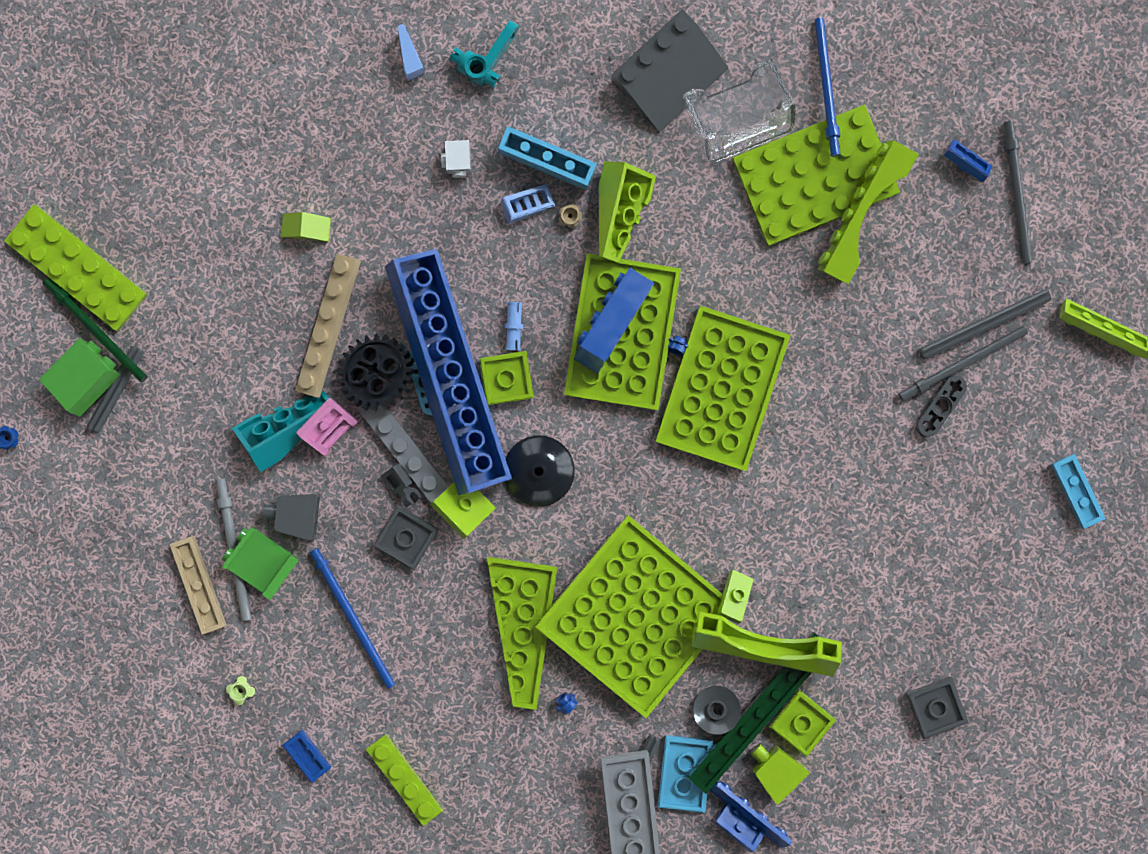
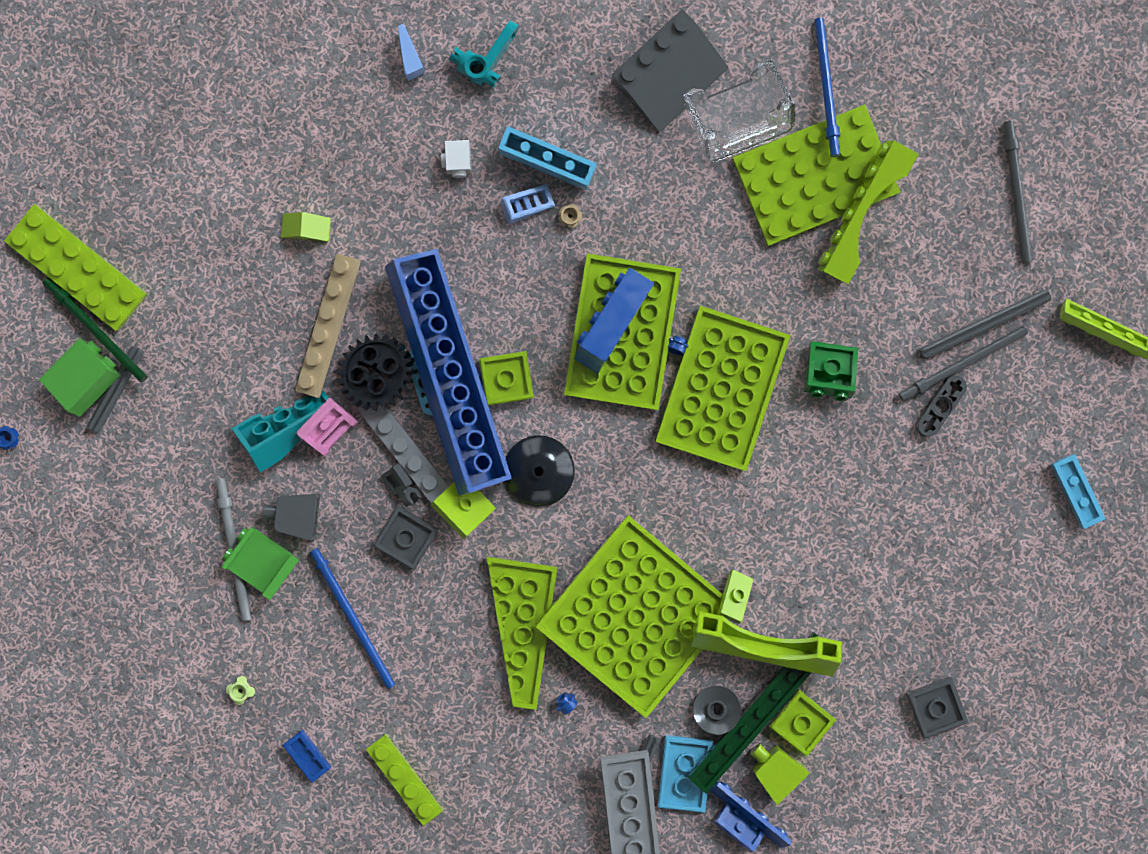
tan plate [169,536,227,635] -> none
light blue pin [504,302,524,350] -> none
lime wedge [599,161,656,263] -> none
blue plate [944,139,992,183] -> none
none -> green plate [804,341,858,402]

